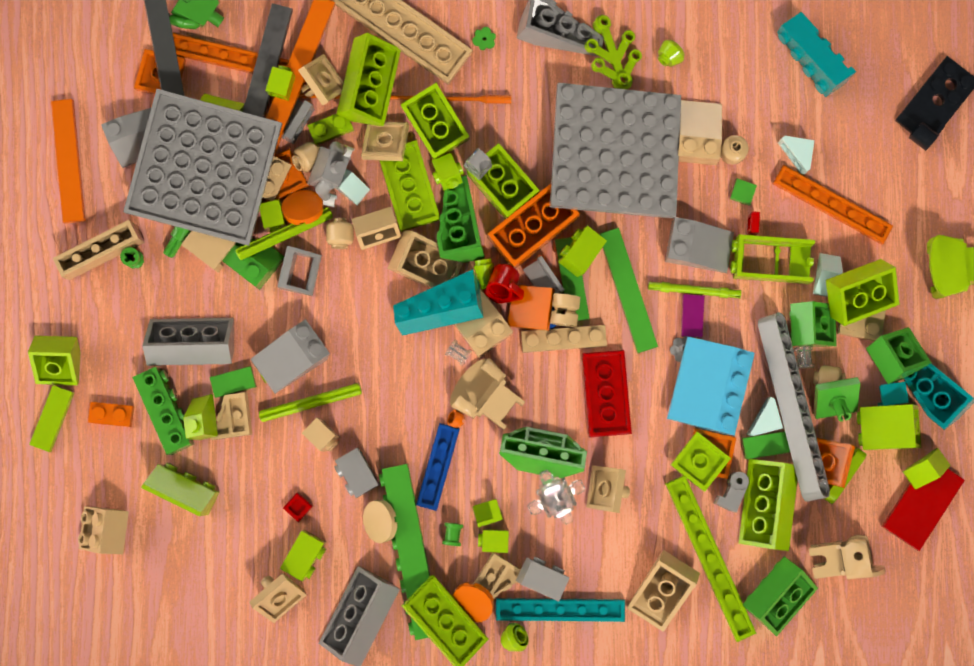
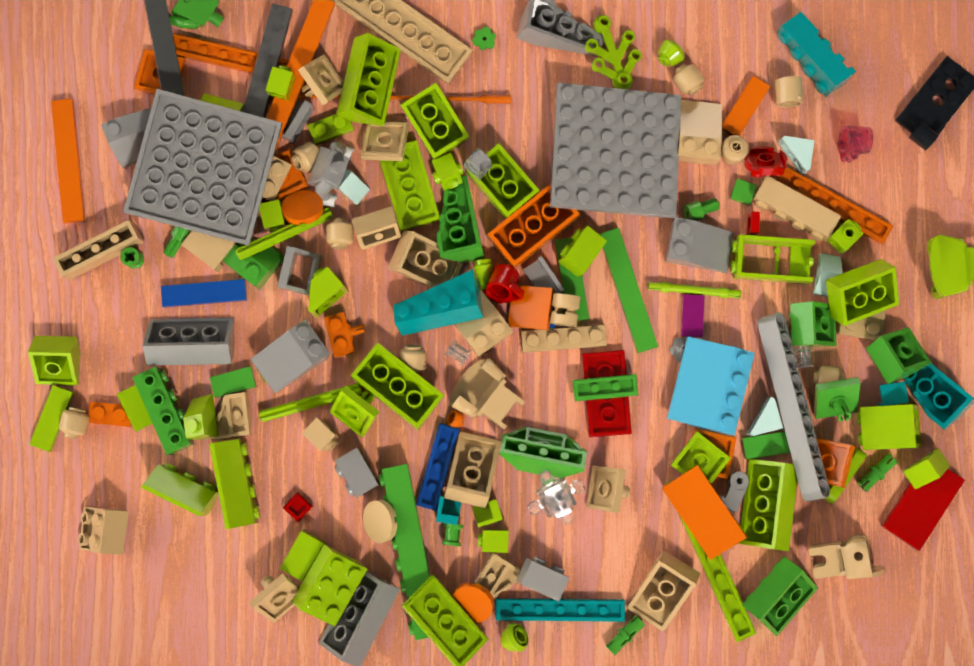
none -> tan head [59,407,90,439]
none -> lime tile [116,385,153,432]
none -> blue tile [161,279,247,308]
none -> lime slope [209,439,261,530]
none -> lime brick [292,544,367,626]
none -> lime slope [308,266,348,318]
none -> orange plate [324,312,366,358]
none -> lime tile [330,386,379,438]
none -> lime slope [351,342,445,431]
none -> tan head [399,344,427,375]
none -> teal panel [436,495,462,525]
none -> tan slope [444,431,501,508]
none -> bright green tile [572,374,638,402]
none -> bright green pin [605,615,645,656]
none -> orange tile [662,464,747,560]
none -> tan head [673,63,705,96]
none -> bright green piece [683,198,720,221]
none -> orange tile [722,76,770,136]
none -> red plate [744,146,787,178]
none -> tan brick [752,176,841,241]
none -> tan piece [774,76,804,108]
none -> lime brick [826,219,864,254]
none -> clear pink piece [837,126,873,162]
none -> bright green pin [857,453,898,492]

